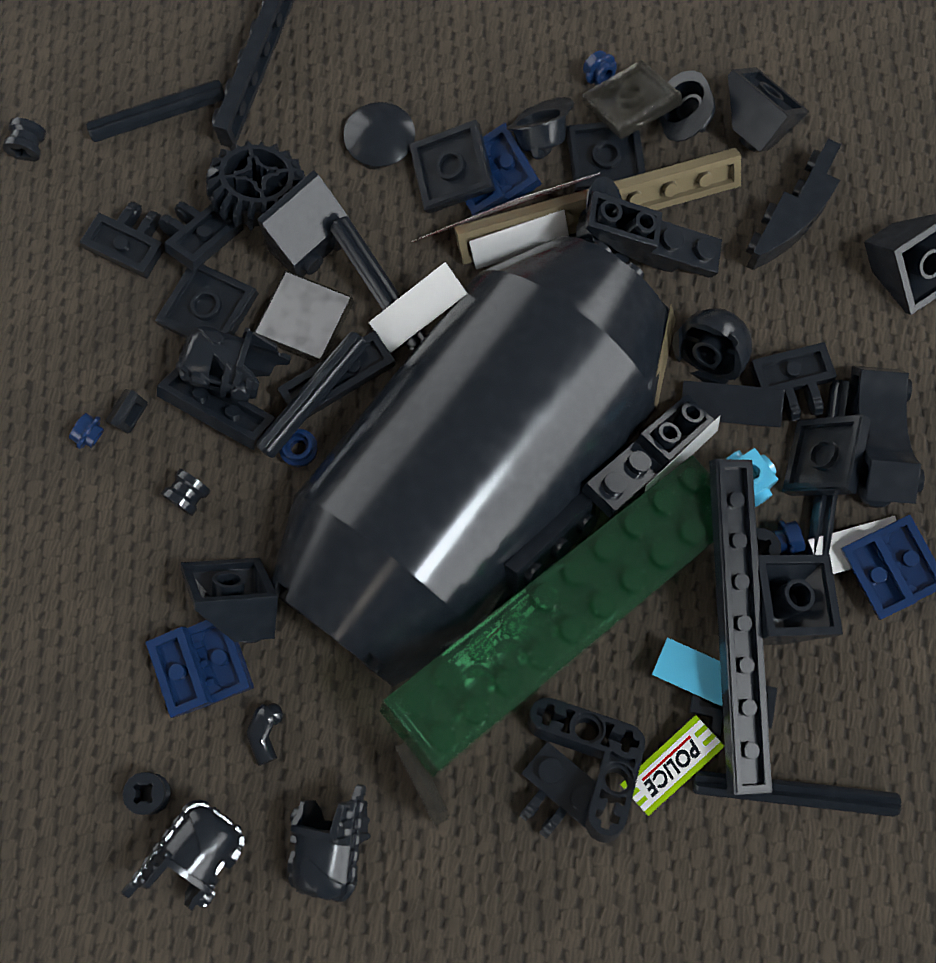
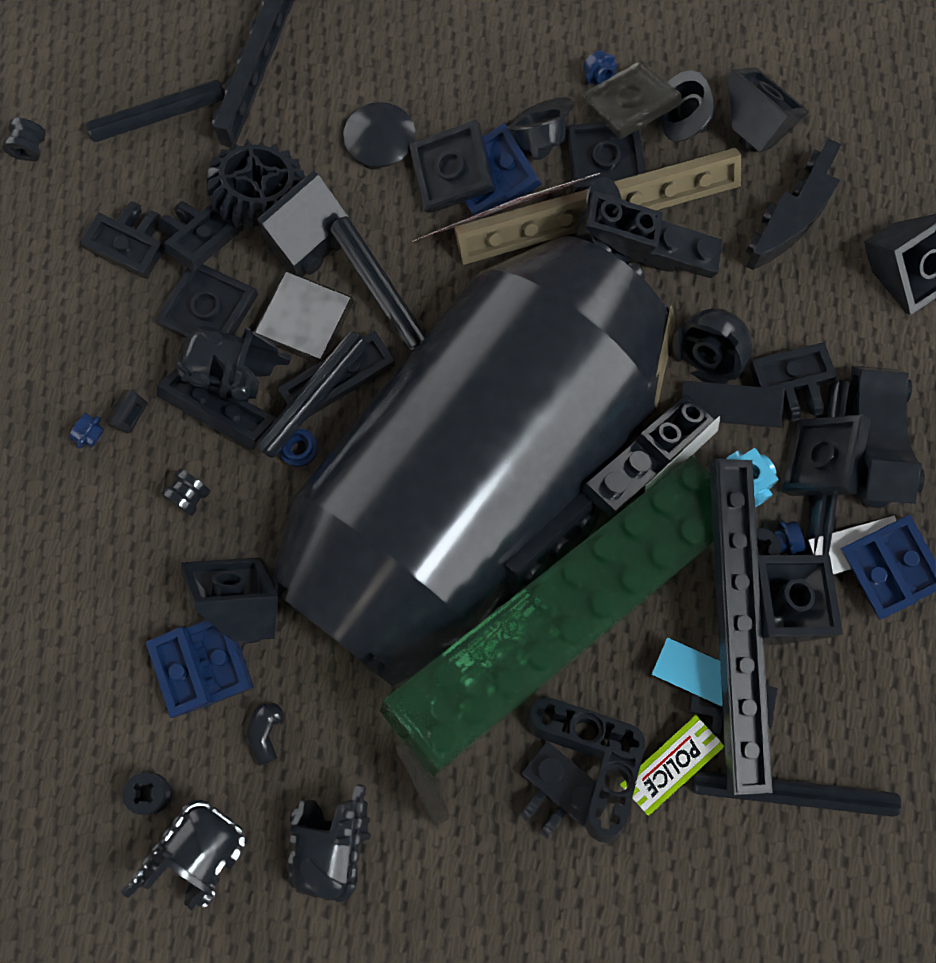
white sticker [369,262,468,353] -> none
white sticker [469,209,569,269] -> none

